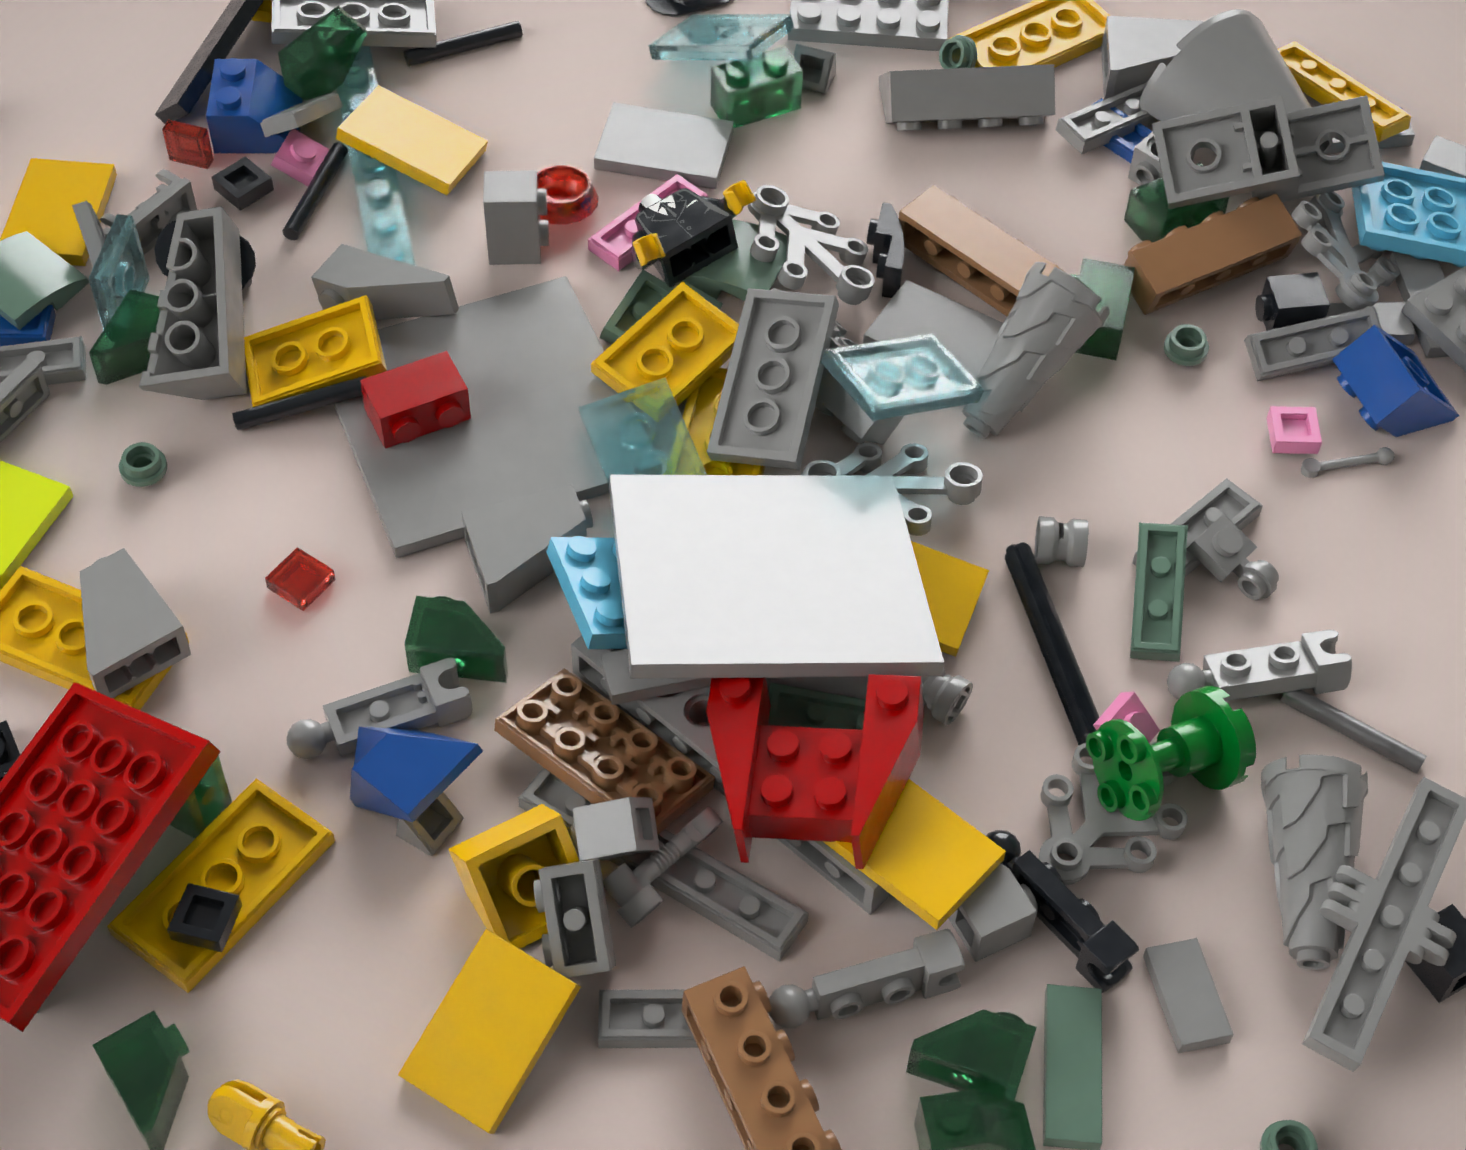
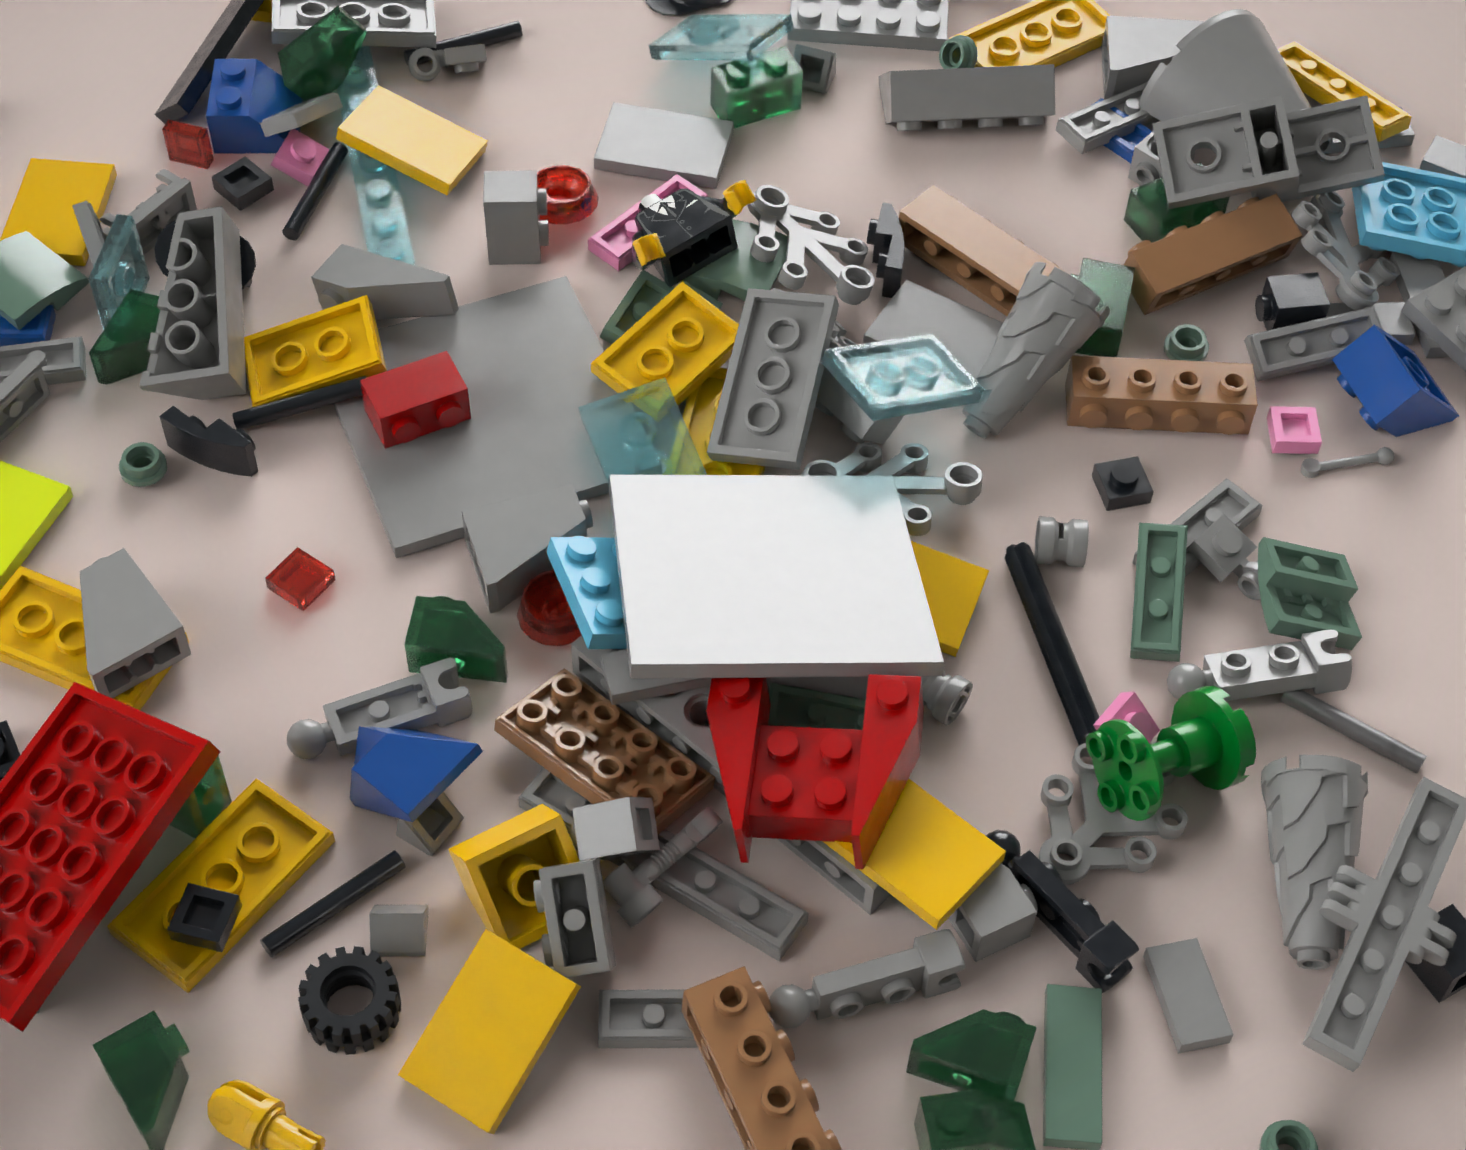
none -> black slope [159,406,258,477]
none -> black bar [260,850,406,957]
none -> black tyre [298,946,401,1055]
none -> light grey slope [369,905,429,956]
none -> light grey plate [408,44,487,81]
none -> clear red hat [517,569,582,646]
none -> medium nougat brick [1065,355,1258,435]
none -> black plate [1092,456,1154,511]
none -> sand green slope [1258,537,1362,650]

